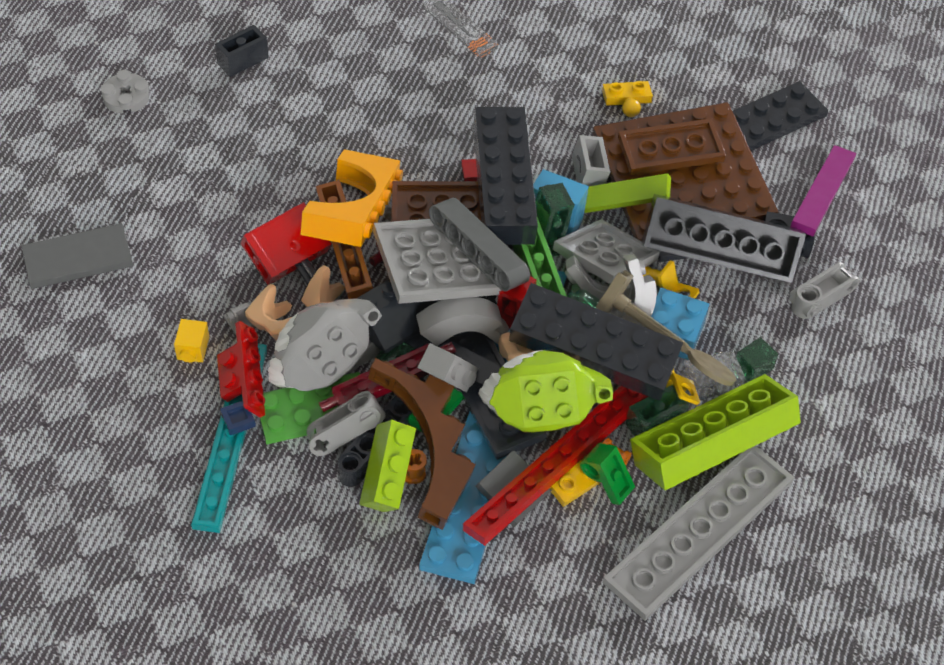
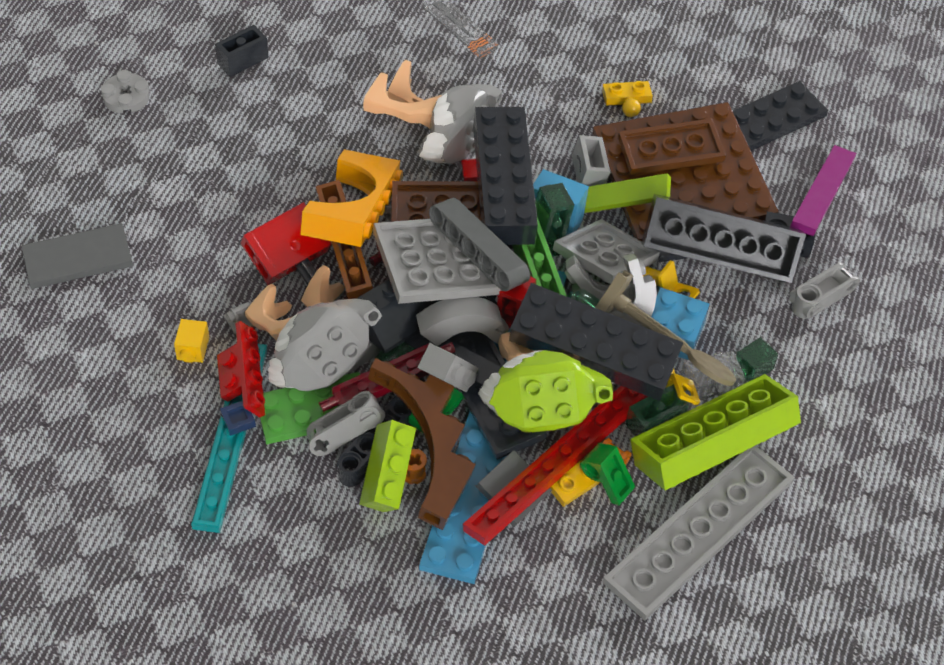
none -> animal [363,60,503,165]

